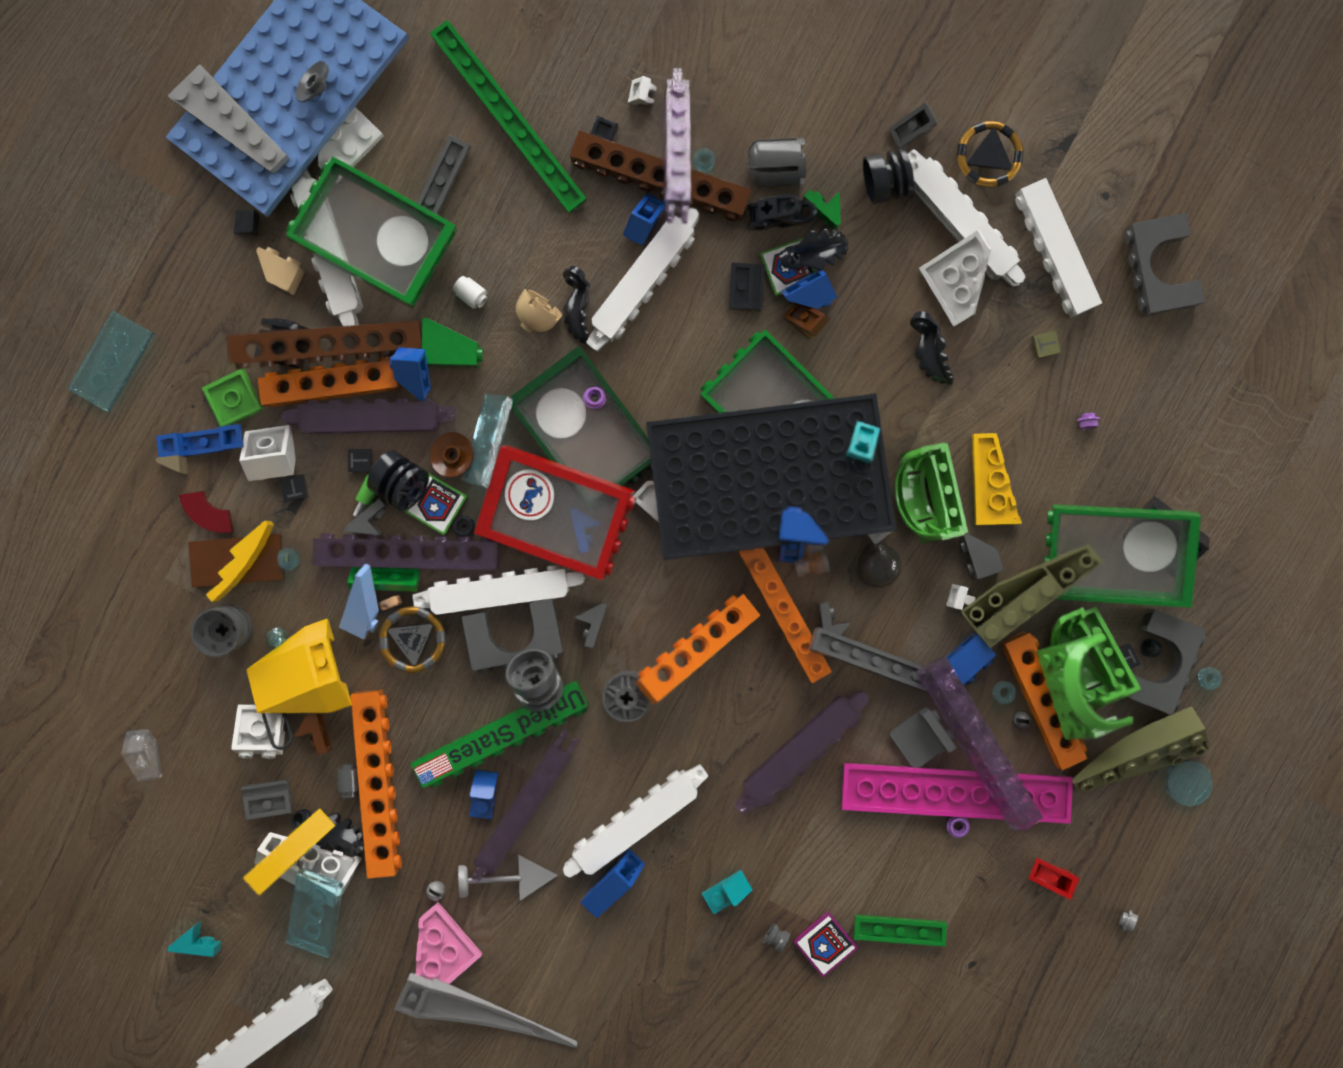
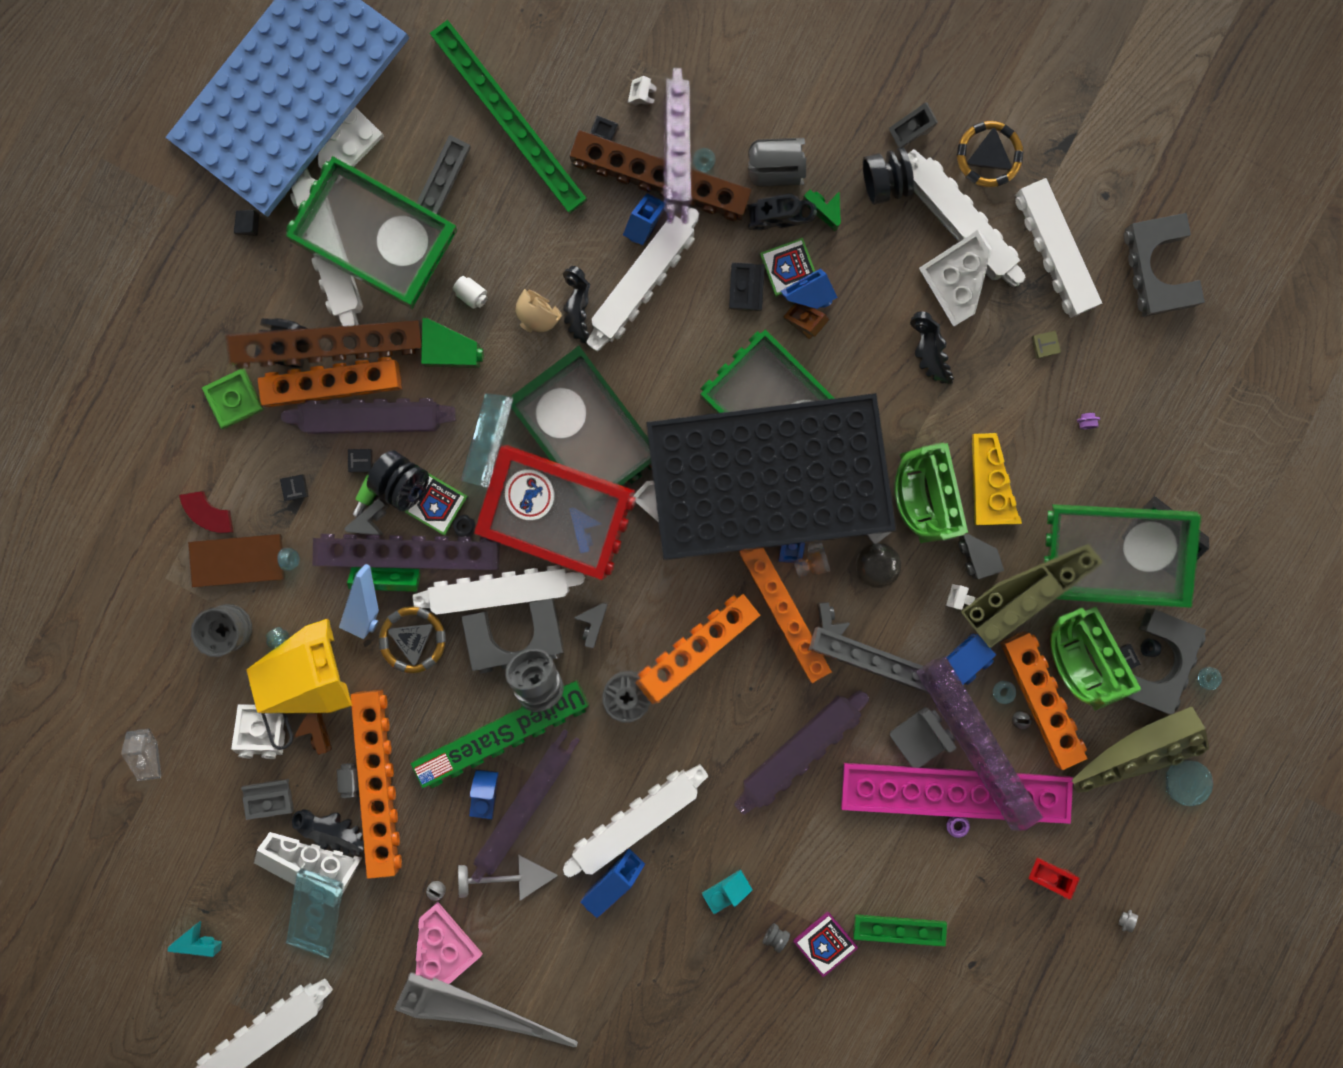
clear light blue tile [68,310,155,412] -> none
blue slope [156,424,244,457] -> none
dark tan slope [156,455,188,474] -> none
light grey wing [168,64,290,174] -> none
yellow slope [206,521,274,602] -> none
white slope [239,425,296,481] -> none
yellow slope [243,809,336,895] -> none
tan slope [256,247,306,296] -> none
dark grey dish [296,61,329,103] -> none
light nougat tile [378,595,403,611] -> none
blue slope [390,347,431,401] -> none
reddish brown dish [430,432,474,477] -> none
medium lavender plate [583,387,606,410] -> none
blue slope [779,507,828,546] -> none
black plant [780,229,849,271] -> none
teal slope [846,421,880,463] -> none
bright green piece [1037,633,1133,740] -> none

